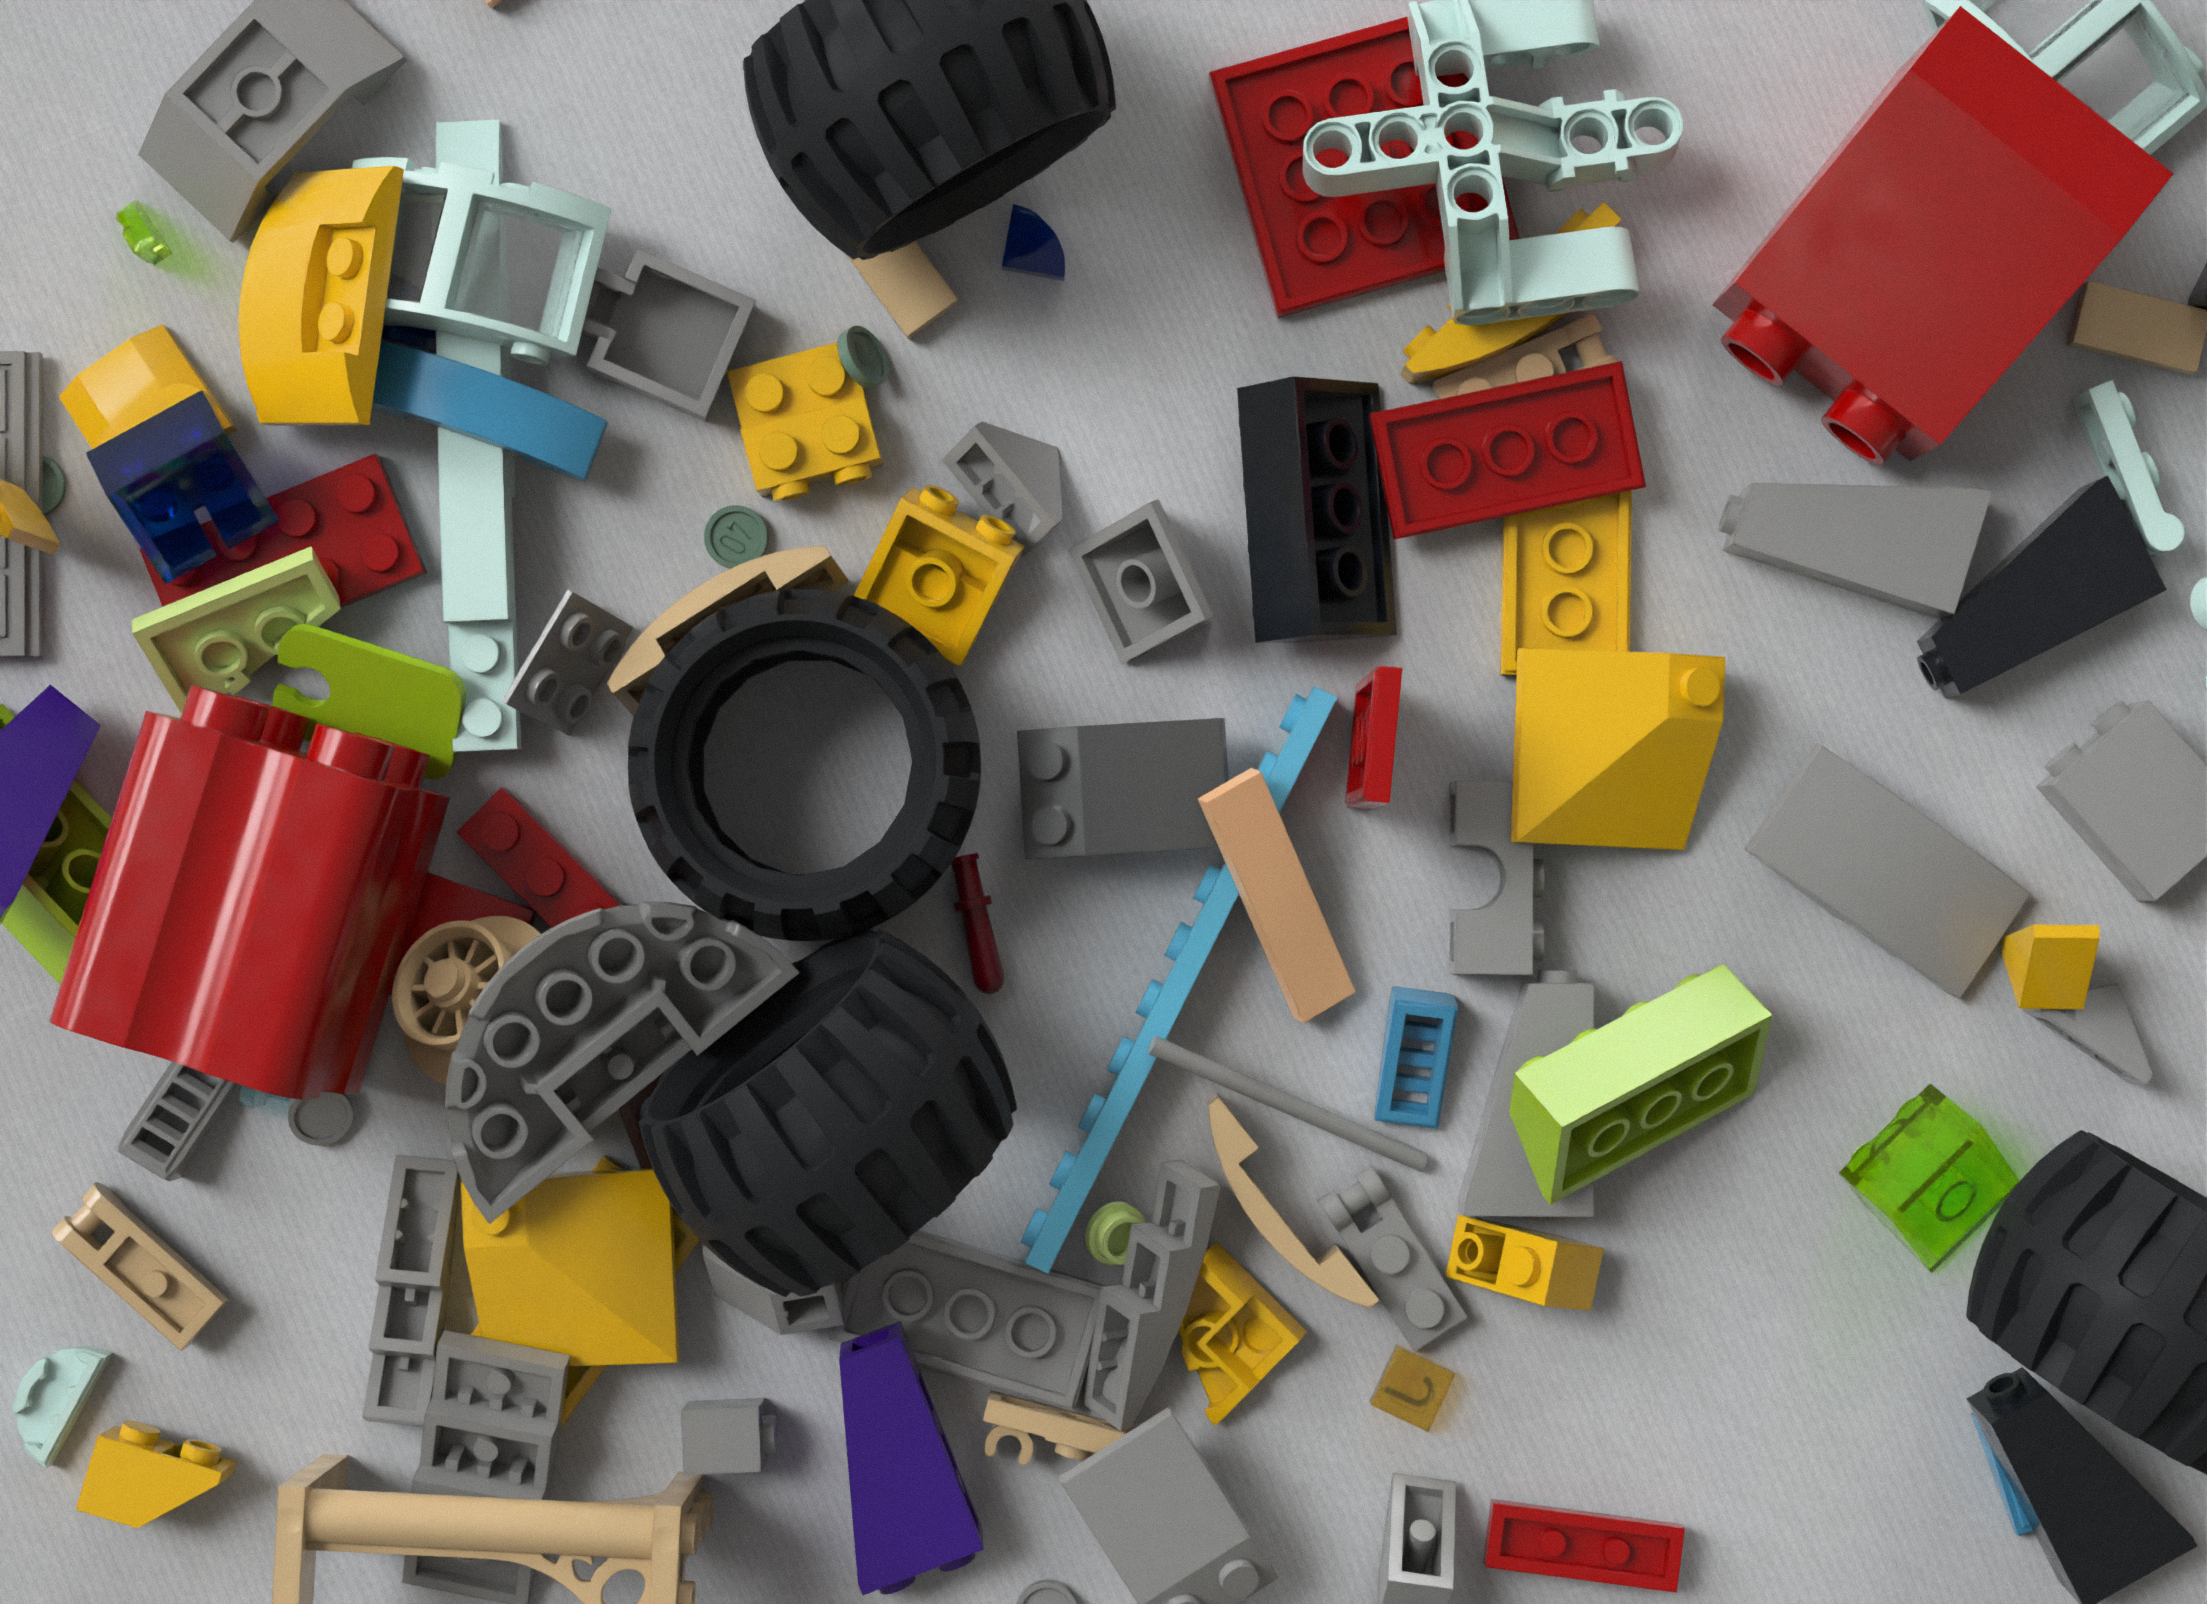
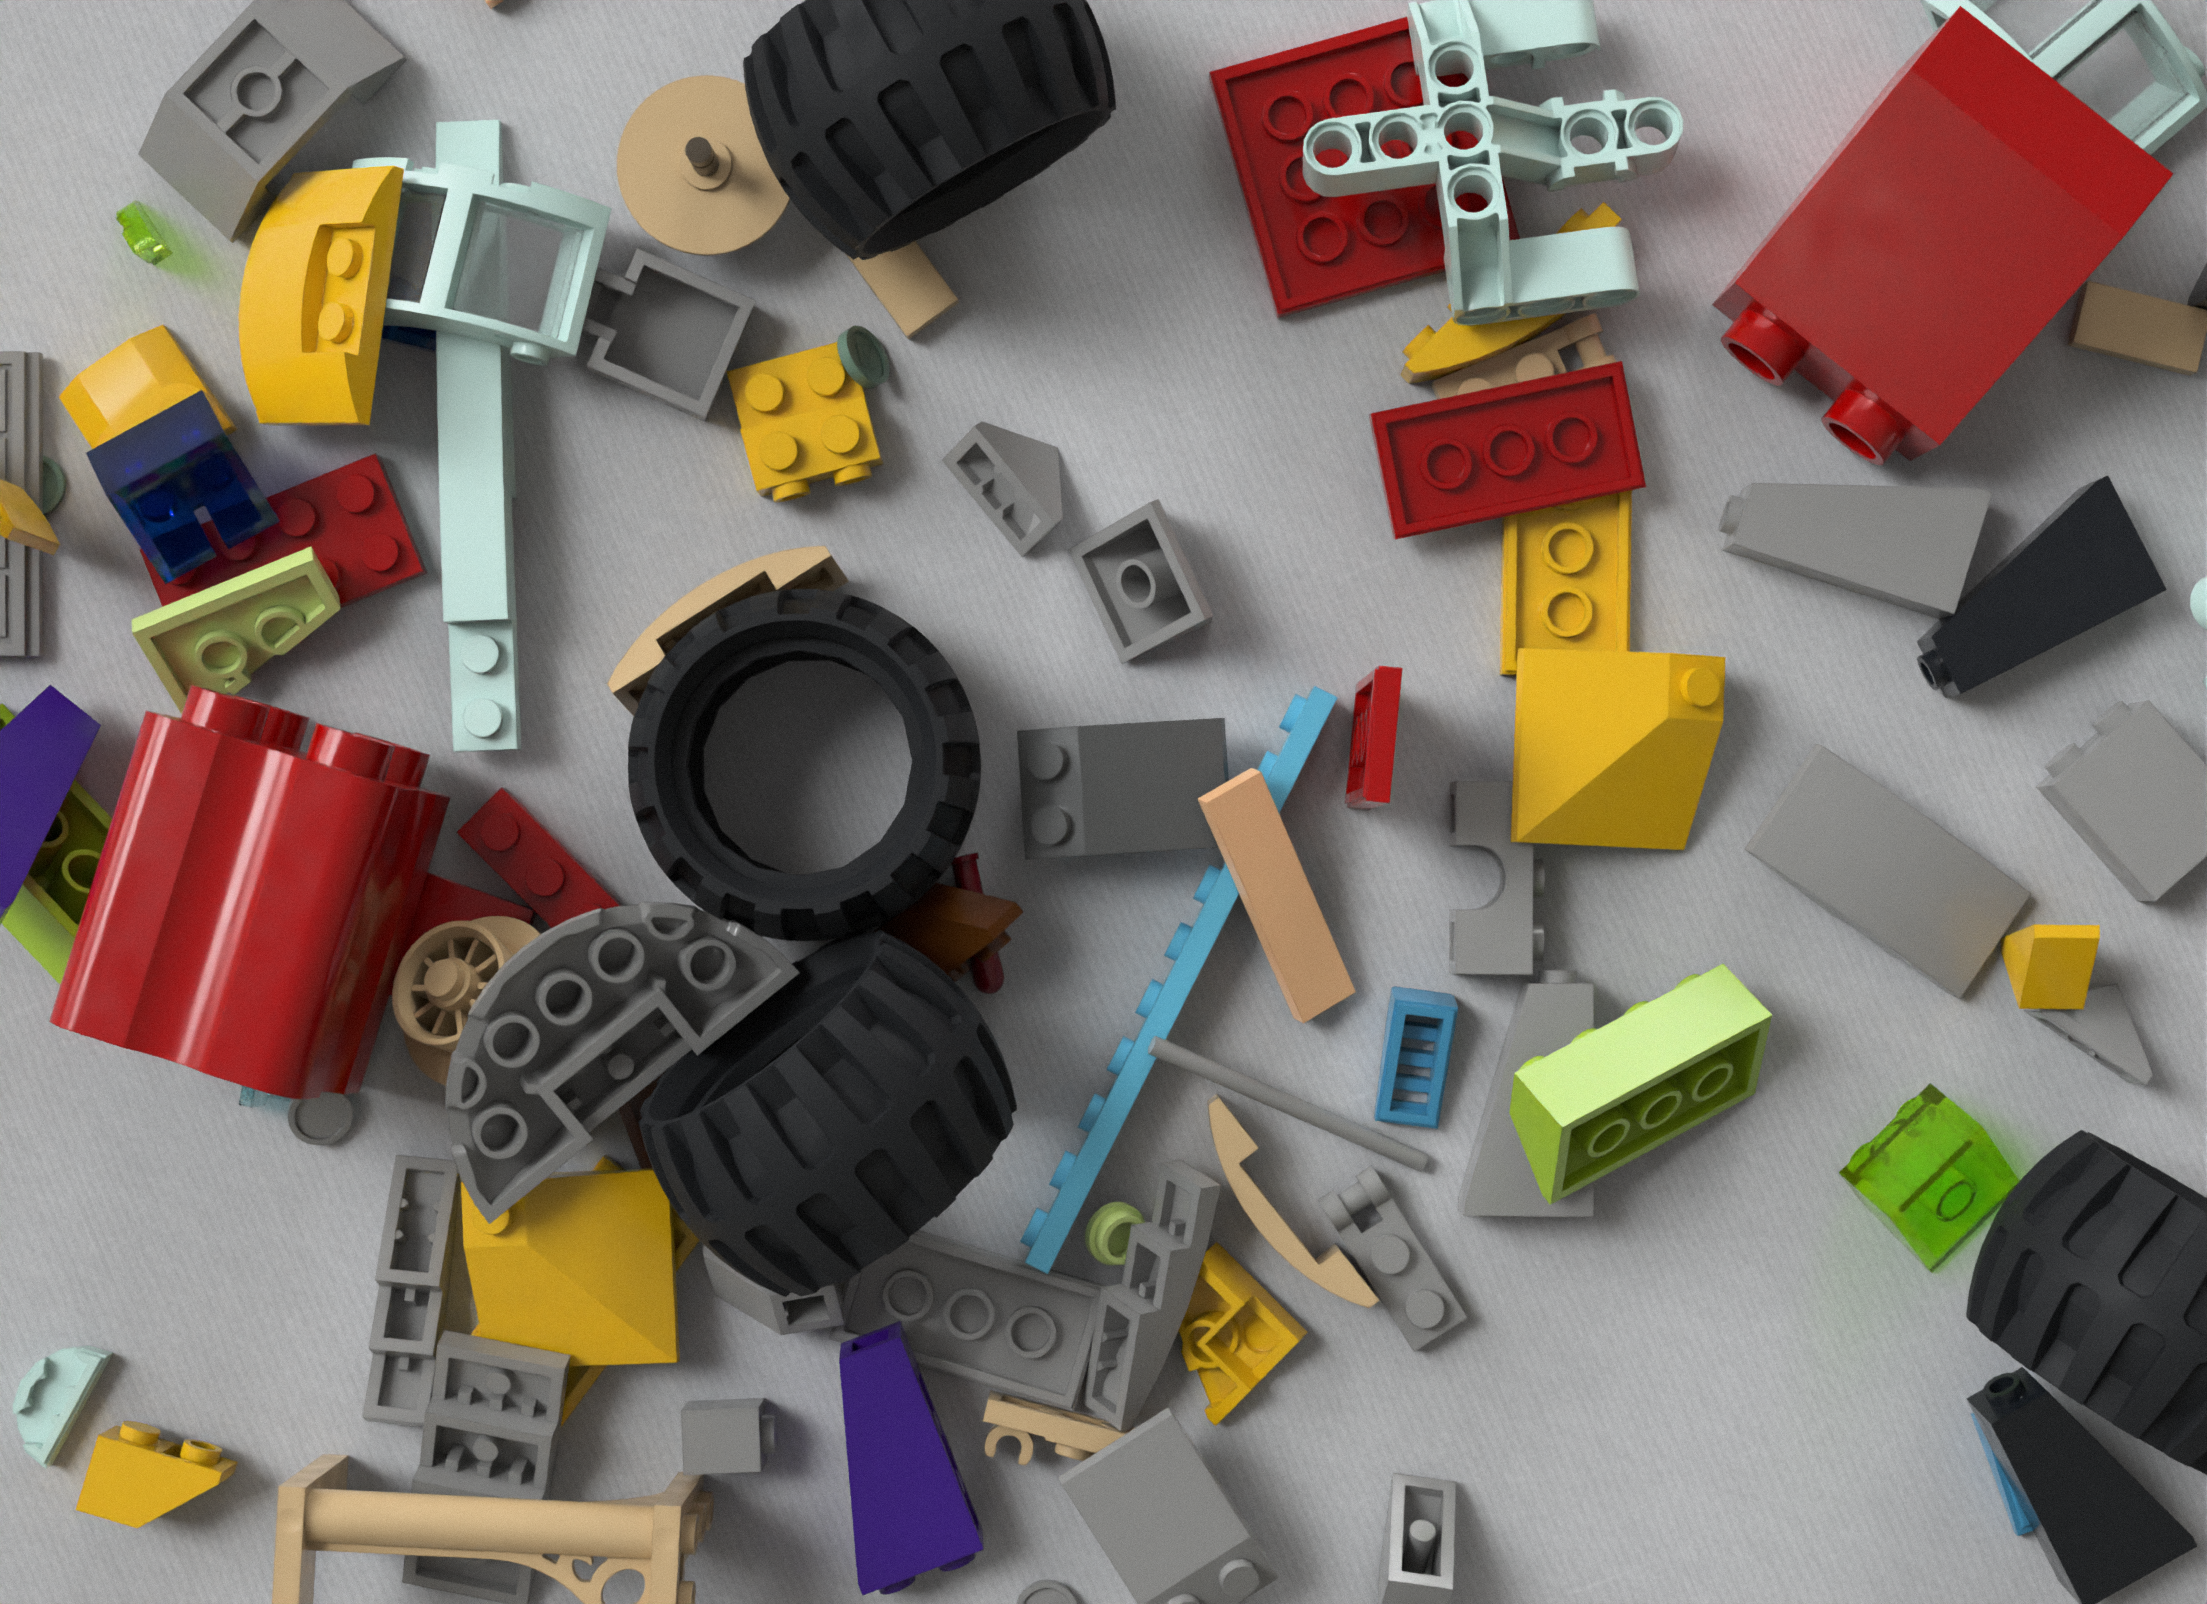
tan plate [52,1182,229,1351] -> none
light grey slope [115,1062,237,1181] -> none
lime piece [272,623,466,780] -> none
dark azure slope [372,341,608,482] -> none
light grey hinge [501,589,633,736] -> none
sand green piece [704,505,769,569] -> none
yellow plate [854,485,1025,667] -> none
clear blue tile [1002,204,1065,281] -> none
black slope [1237,376,1397,643] -> none
clear yellow tile [1369,1344,1455,1432] -> none
yellow slope [1445,1214,1604,1311] -> none
red plate [1483,1499,1685,1593] -> none
light aqua plate [2071,380,2185,557] -> none
none -> tan piece [617,75,790,256]
none -> reddish brown slope [874,883,1024,982]

